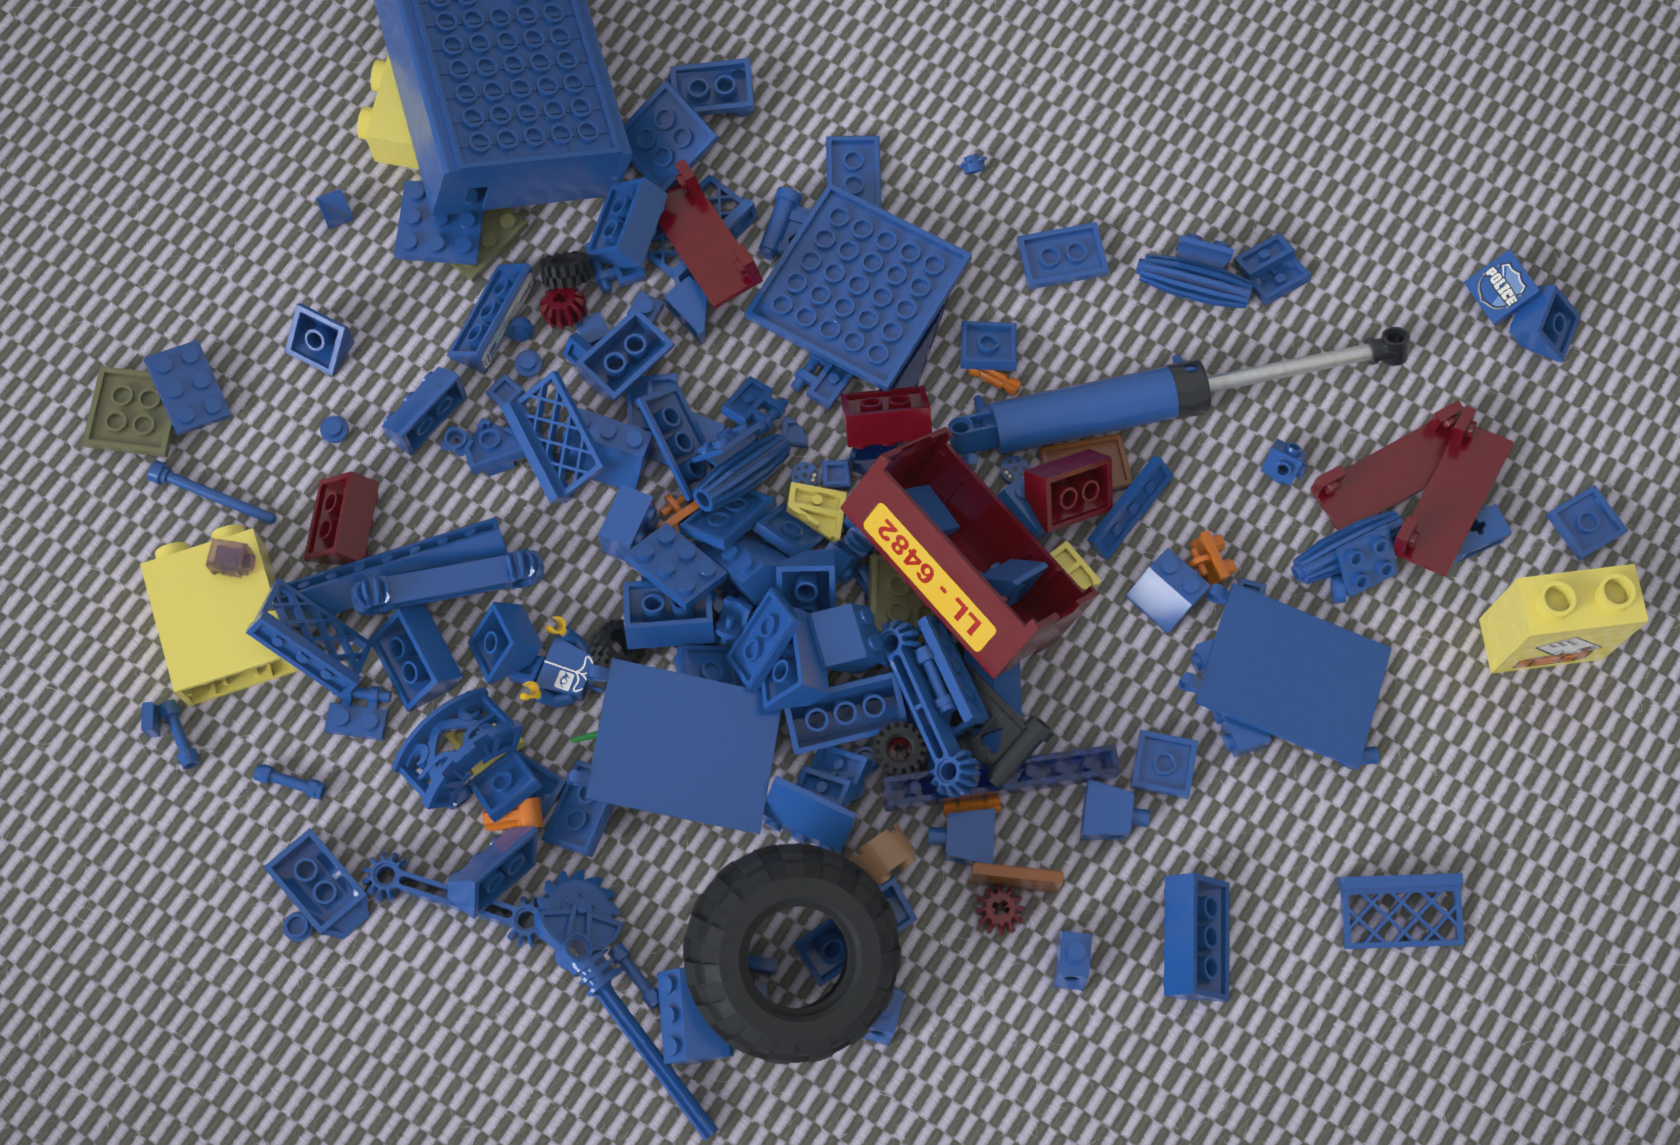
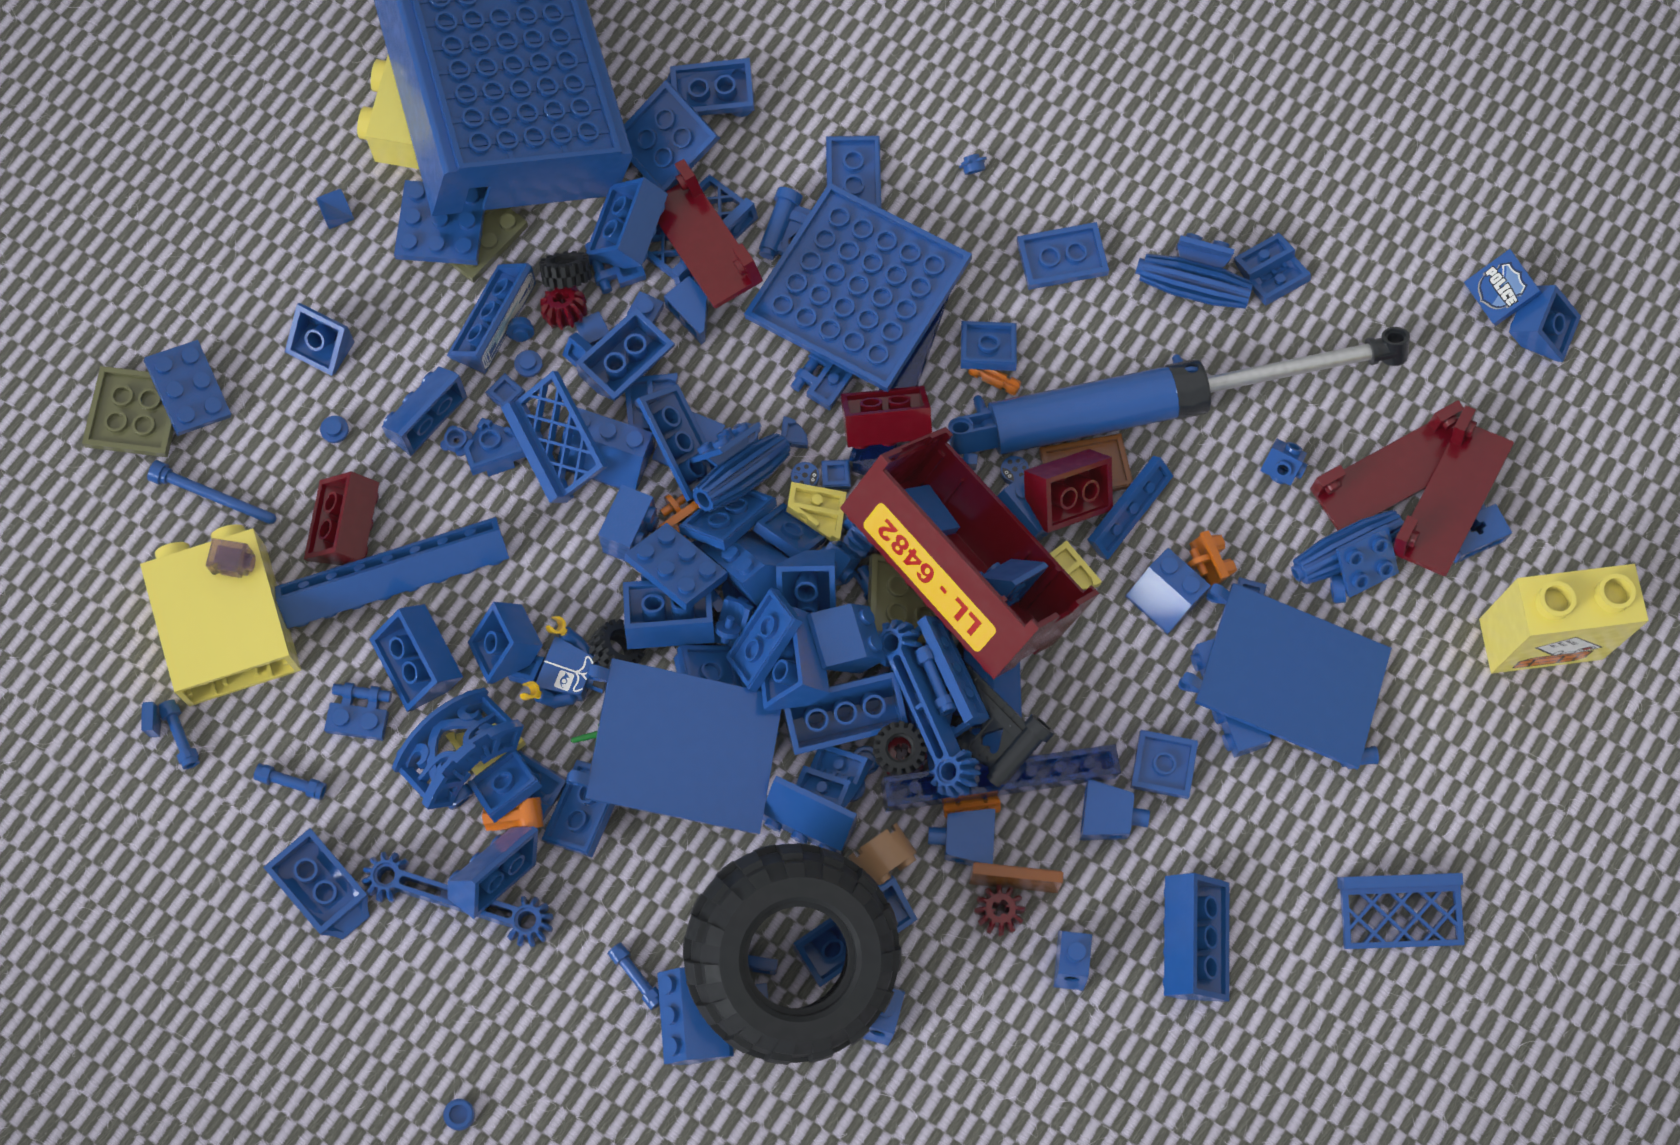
blue fence [245,577,373,699] -> none
blue plate [283,911,314,942] -> none
blue arm [351,549,545,616] -> none
blue piece [533,869,719,1141] -> none
blue plate [720,376,788,437] -> none
blue plate [1546,485,1628,561] -> none
none -> blue tile [443,1099,475,1131]

